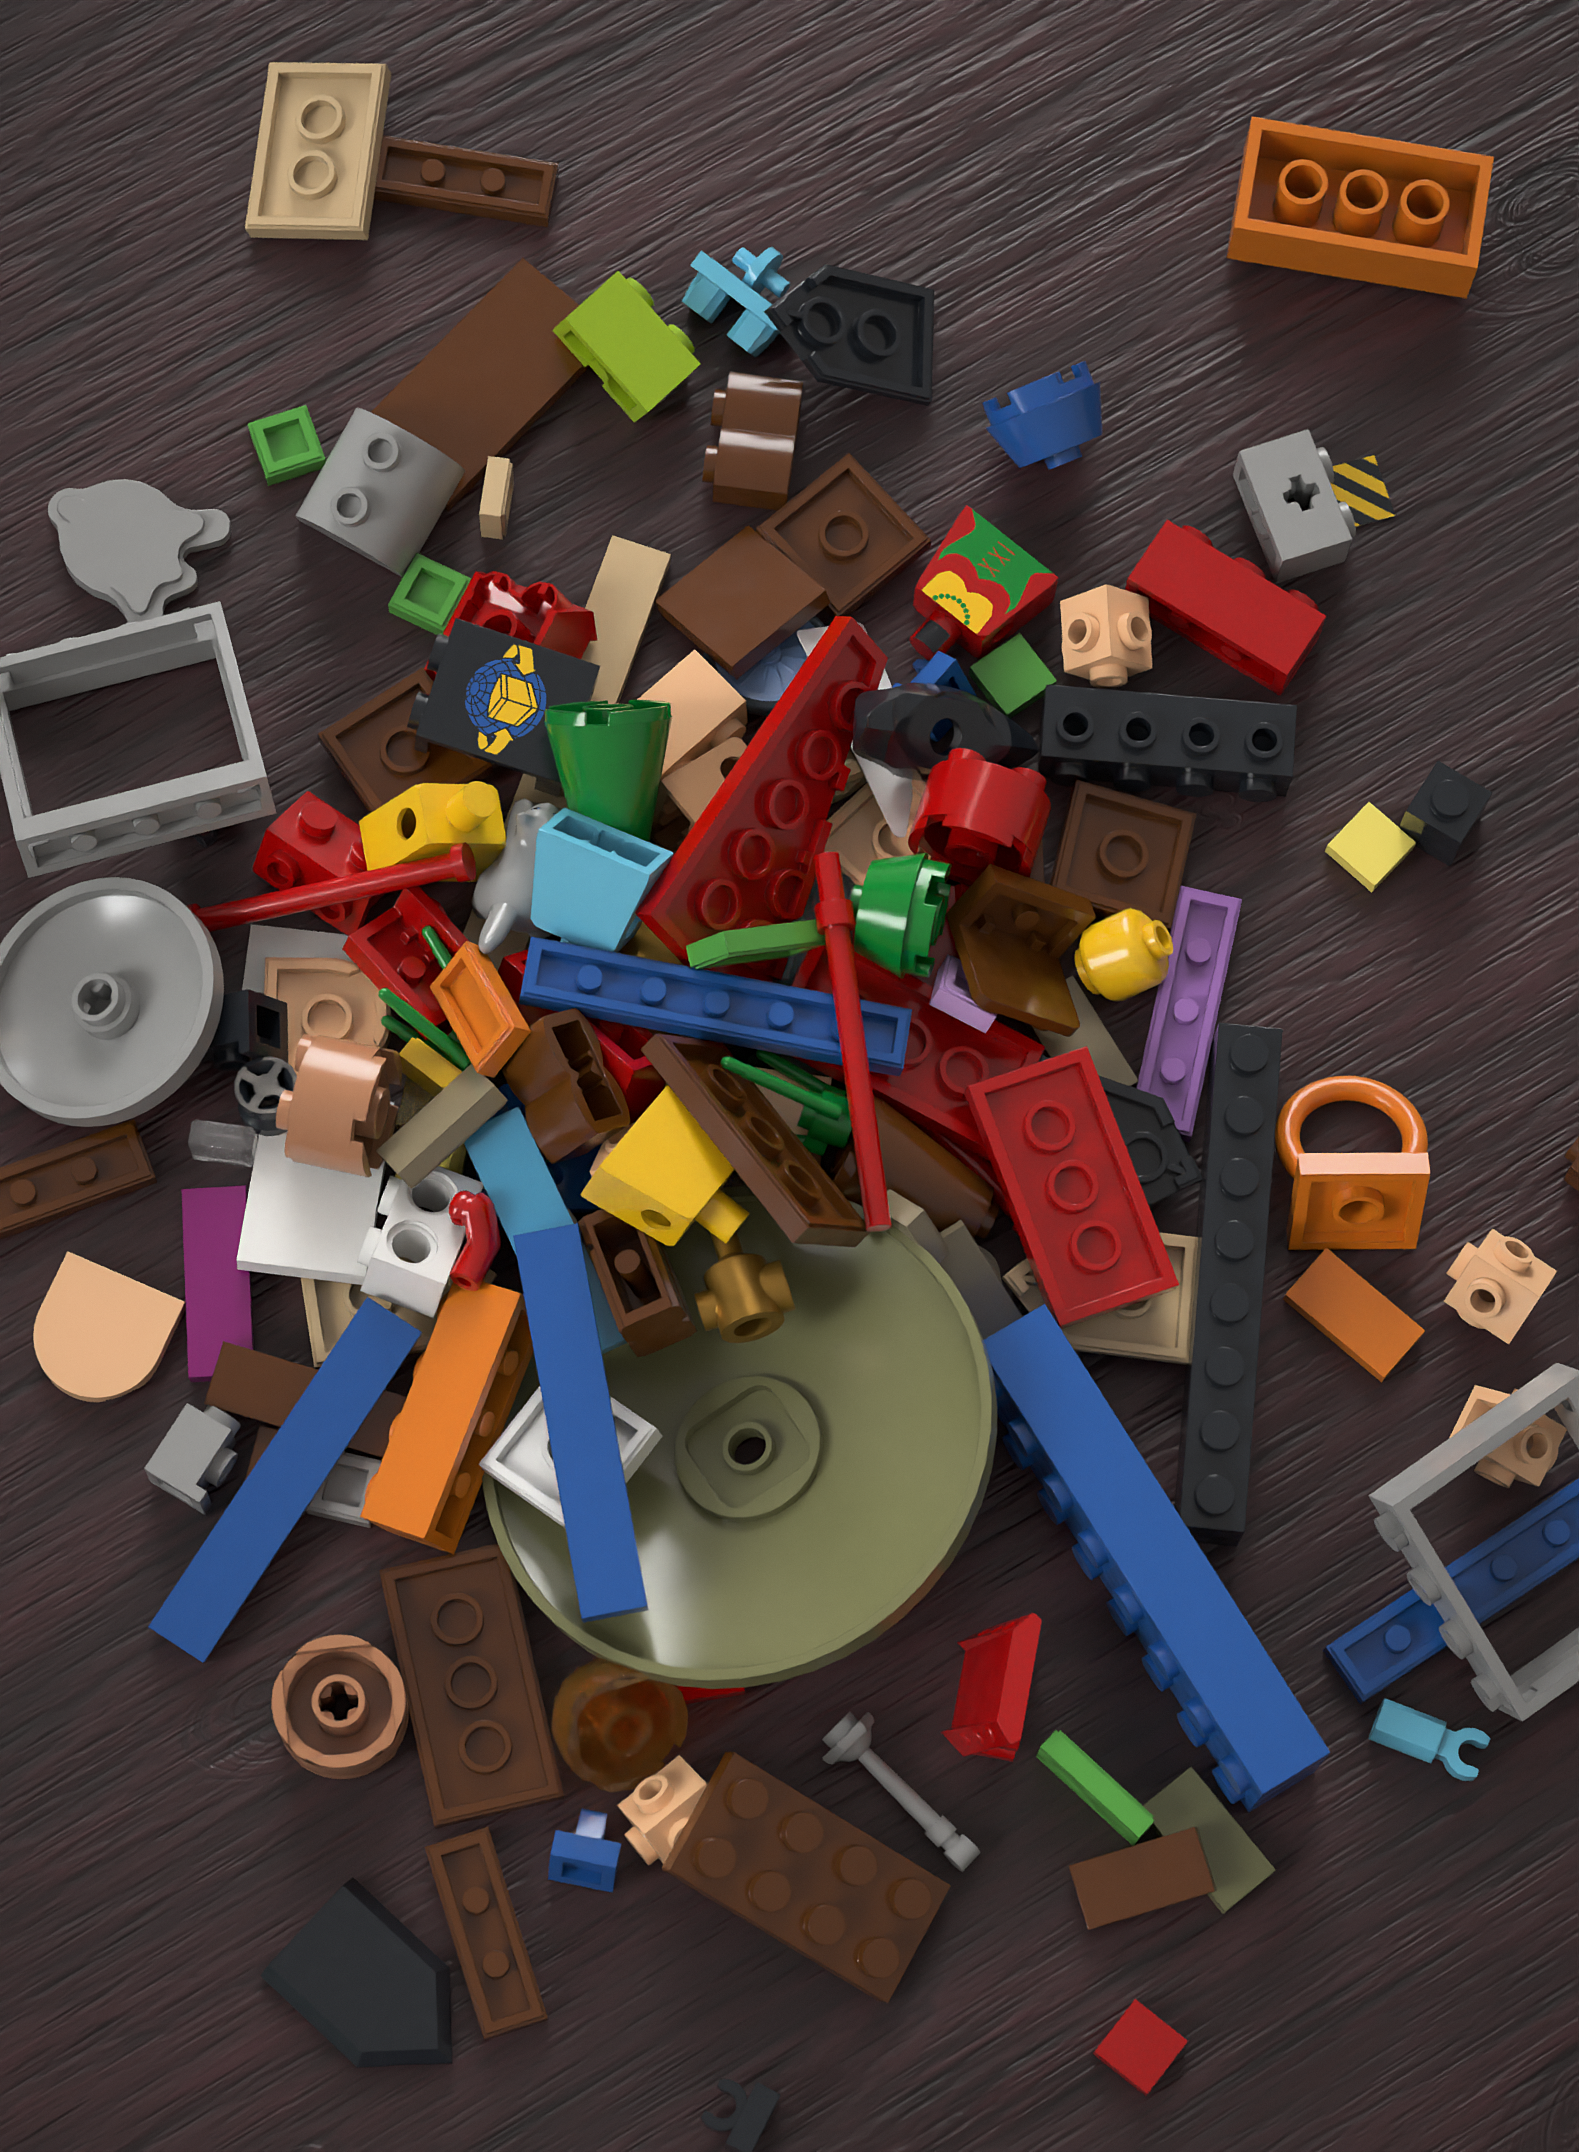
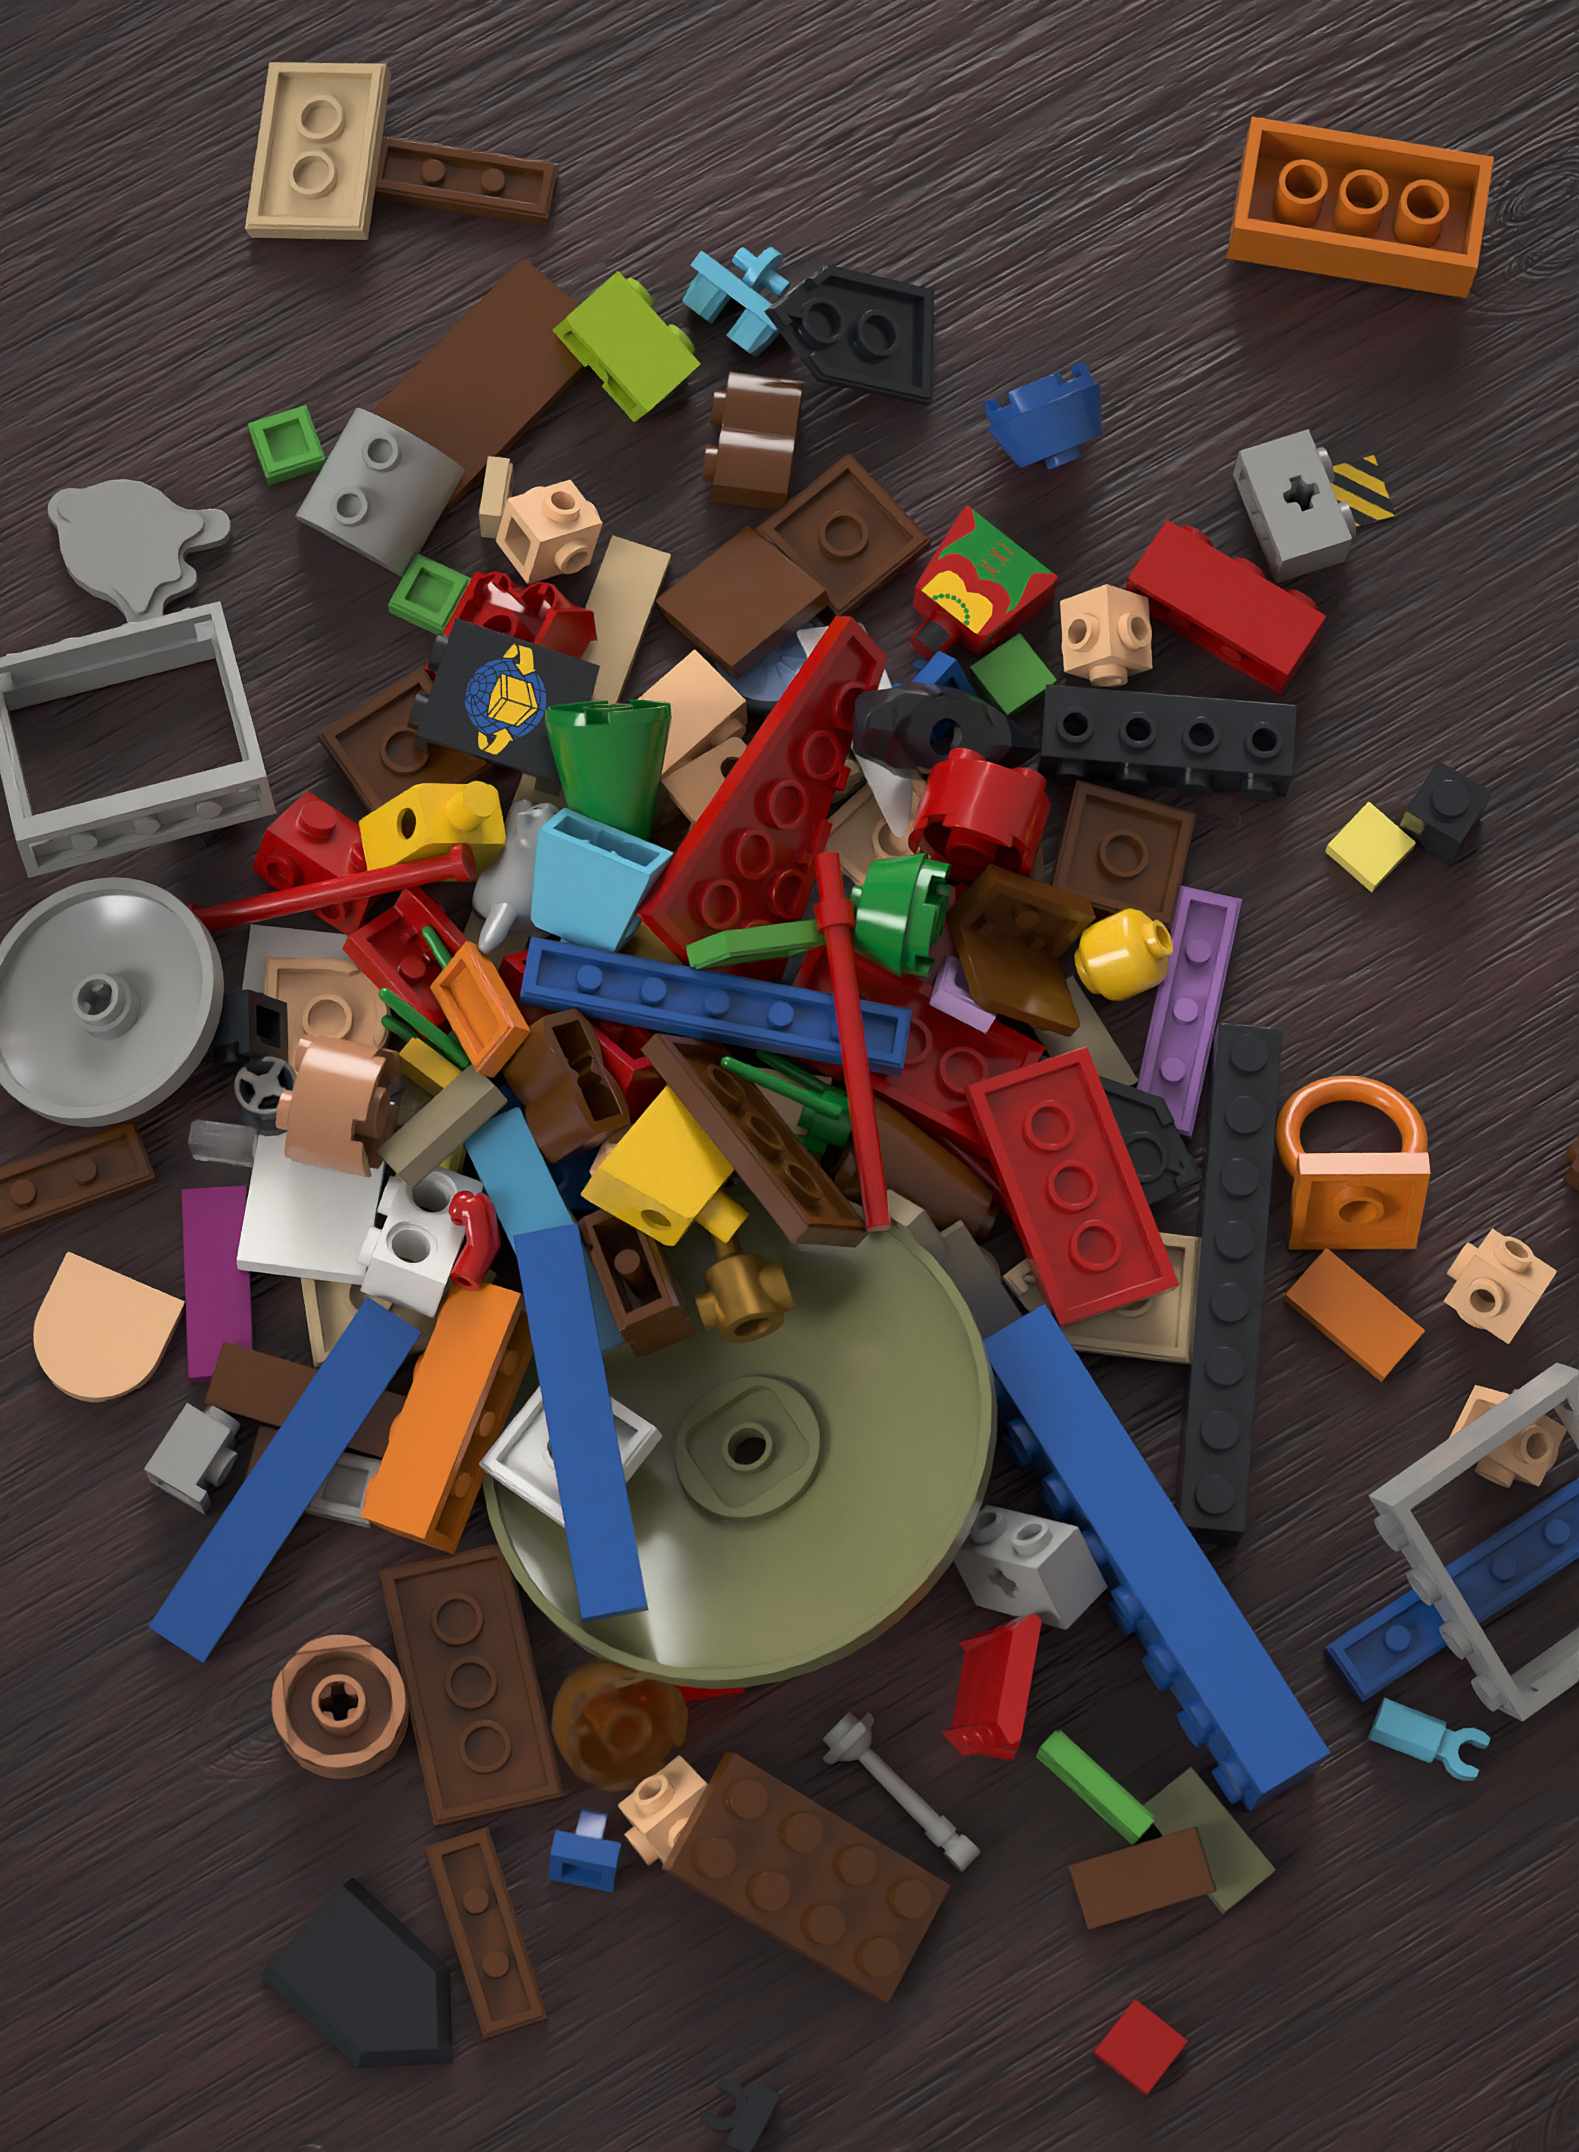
none -> light nougat brick [496,480,603,585]
none -> light grey brick [953,1504,1107,1630]

